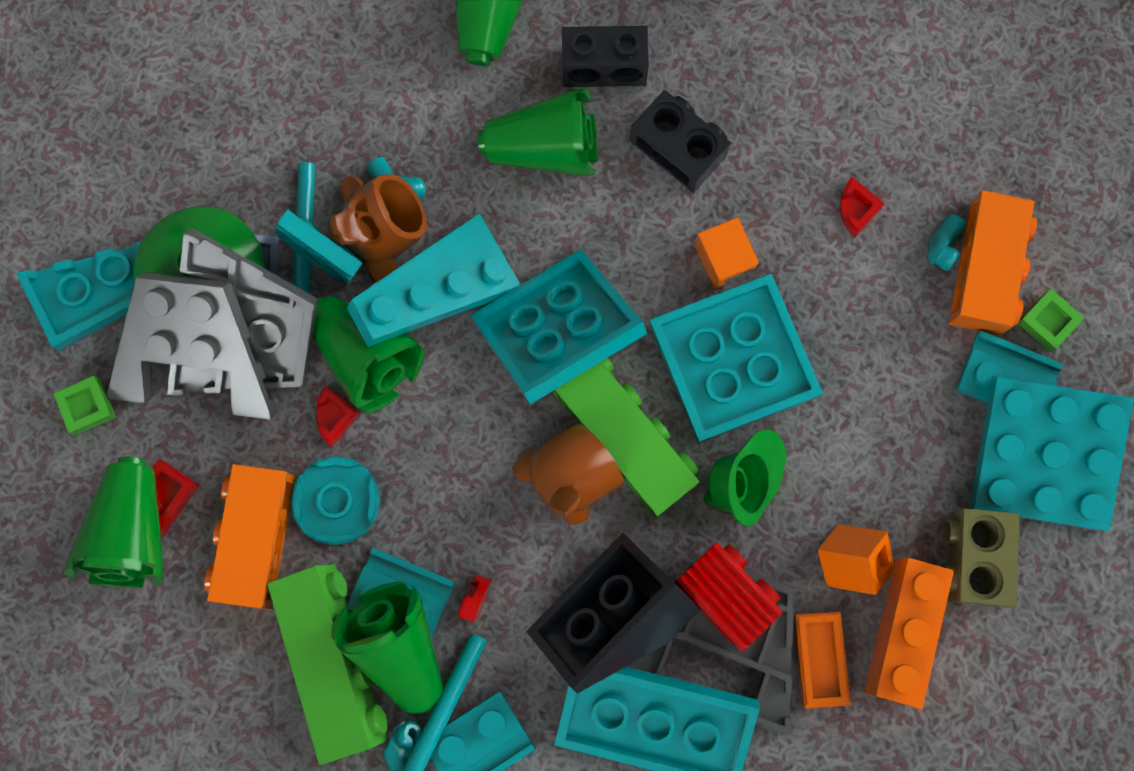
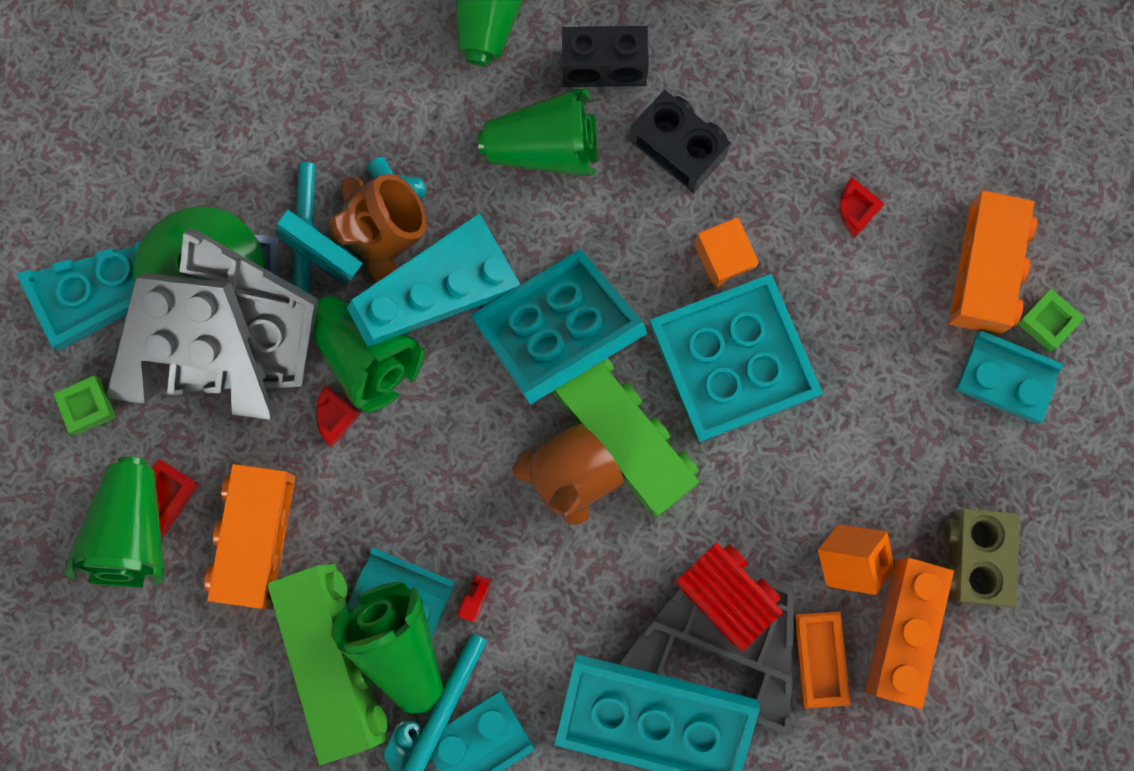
teal tile [290,456,381,546] -> none
black slope [526,533,700,694] -> none
green piece [703,429,787,527] -> none
teal arm [927,214,967,271] -> none
teal plate [970,376,1134,532] -> none

